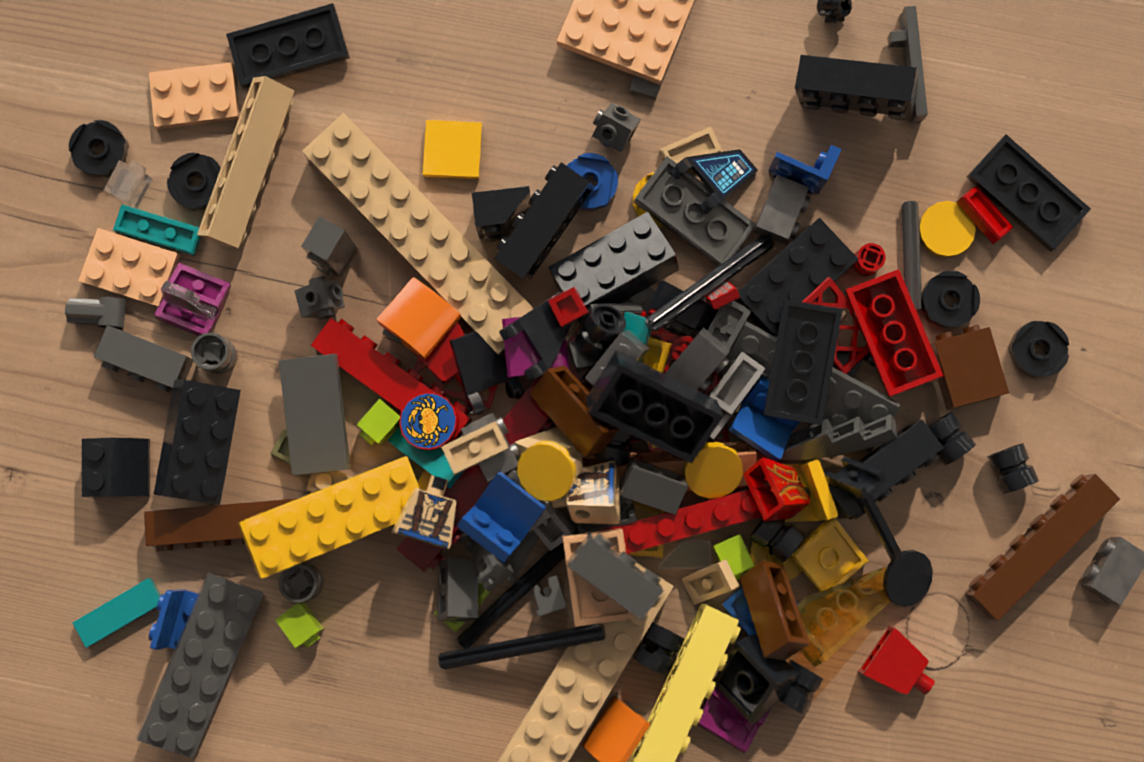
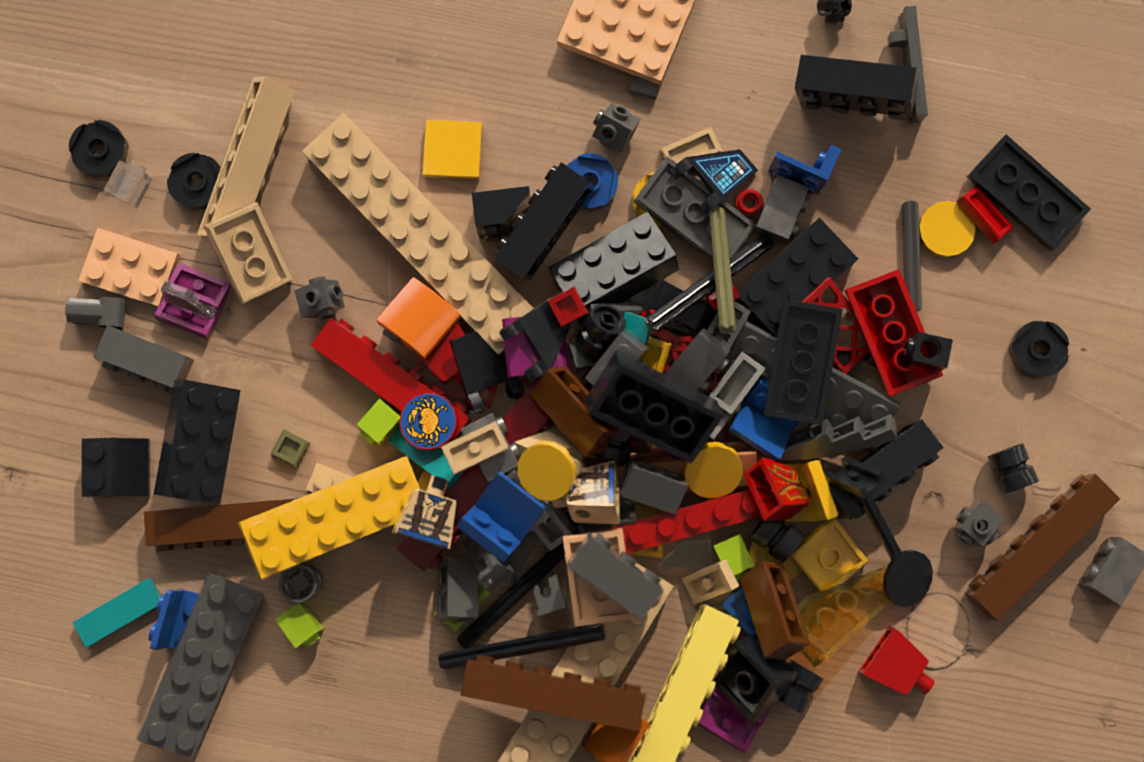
teal tile [112,204,202,256] -> none
light nougat plate [149,62,240,130] -> none
dark grey wheel [191,332,238,374] -> none
black plate [226,3,350,89] -> none
dark grey tile [279,354,351,476] -> none
dark grey brick [301,216,358,277] -> none
black wheel [633,622,685,676] -> none
red wheel [853,243,886,276] -> none
black plate [922,271,980,329] -> none
black wheel [928,412,976,466] -> none
reddish brown brick [930,325,1009,410] -> none
none -> tan tile [203,202,293,304]
none -> reddish brown brick [461,655,647,731]
none -> olive axle [709,207,736,334]
none -> red plate [735,189,764,218]
none -> black brick [904,332,953,372]
none -> dark grey brick [953,500,1005,547]

